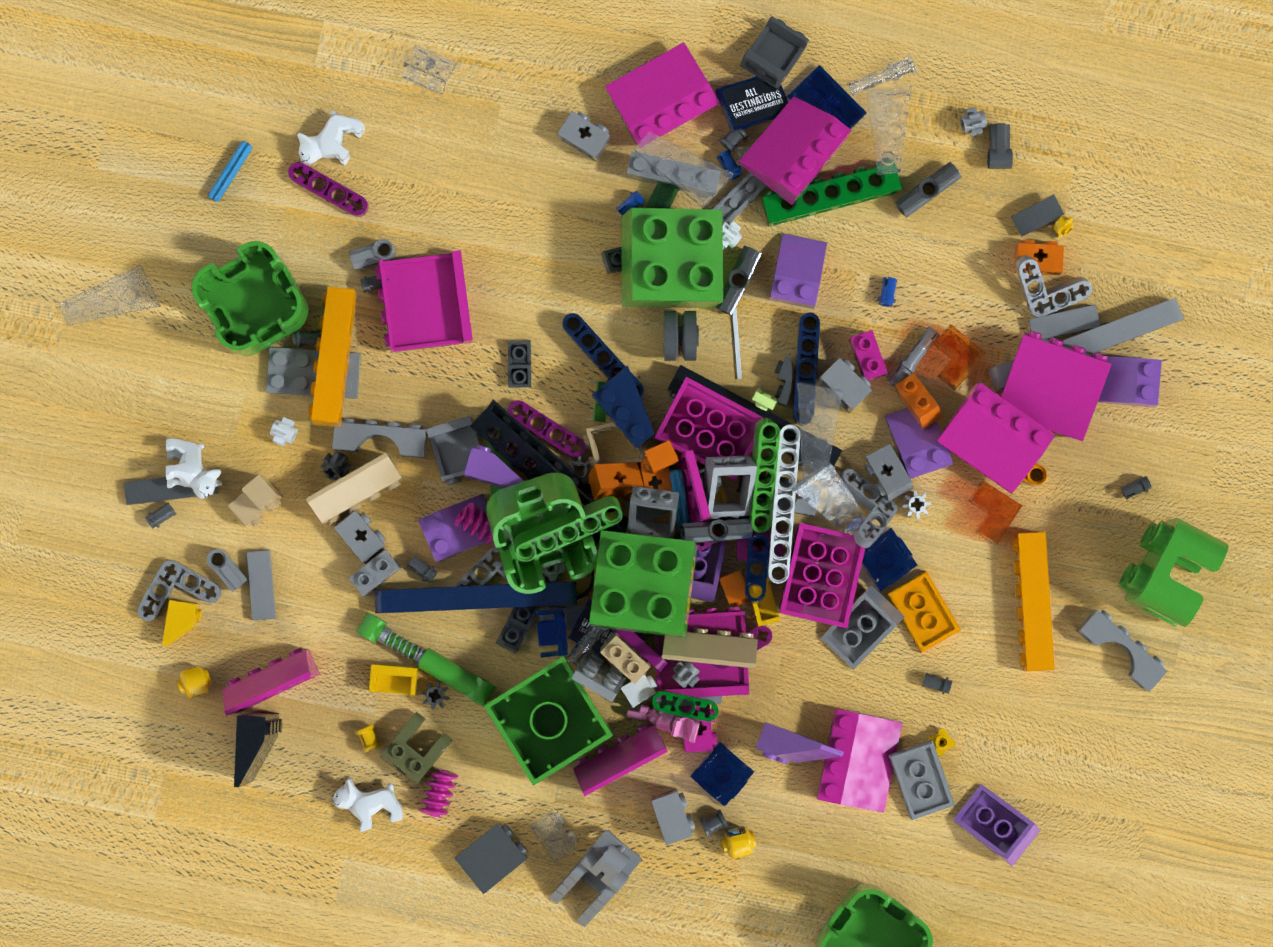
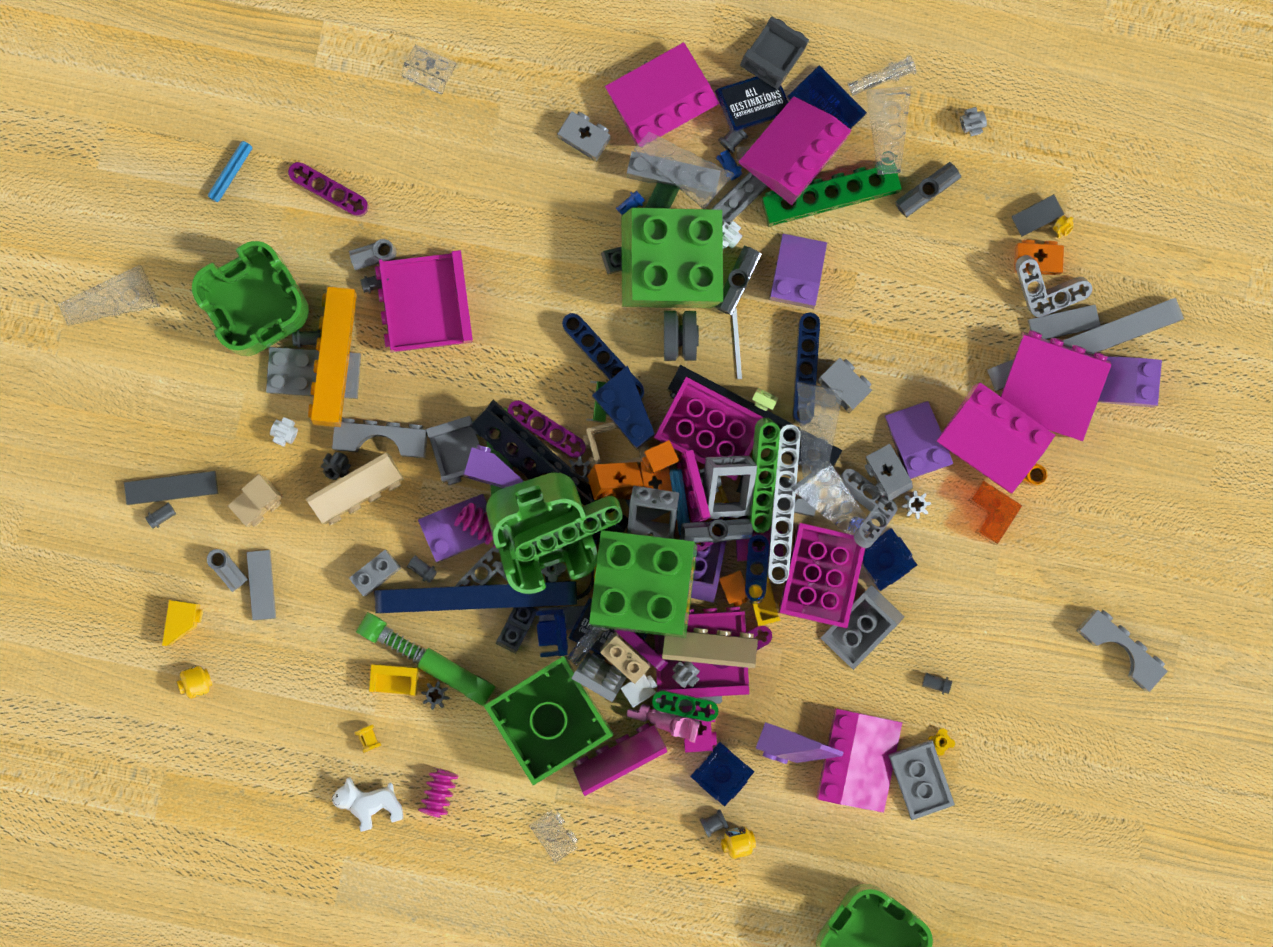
light grey beam [138,560,222,621] -> none
white animal [166,438,222,499] -> none
dark pink slope [222,647,320,716] -> none
black slope [234,713,283,787] -> none
white animal [297,110,365,166] -> none
light grey brick [334,511,387,564] -> none
olive brick [380,712,453,786] -> none
dark grey panel [455,822,528,895] -> none
dark grey slope [508,340,532,388] -> none
light grey piece [549,829,642,927] -> none
light grey brick [651,789,695,845] -> none
dark grey slope [774,356,792,407] -> none
dark pink brick [849,330,888,381] -> none
blue pin [878,277,897,307] -> none
light orange tile [887,571,961,653] -> none
light grey pin [888,327,940,388] -> none
orange brick [895,373,942,430] -> none
clear orange brick [933,324,986,390] -> none
medium lavender slope [953,784,1040,867] -> none
dark grey piece [987,123,1013,169] -> none
light orange brick [1012,532,1055,672] -> none
bright green piece [1118,518,1229,627] -> none
dark grey pin [1120,476,1152,500] -> none

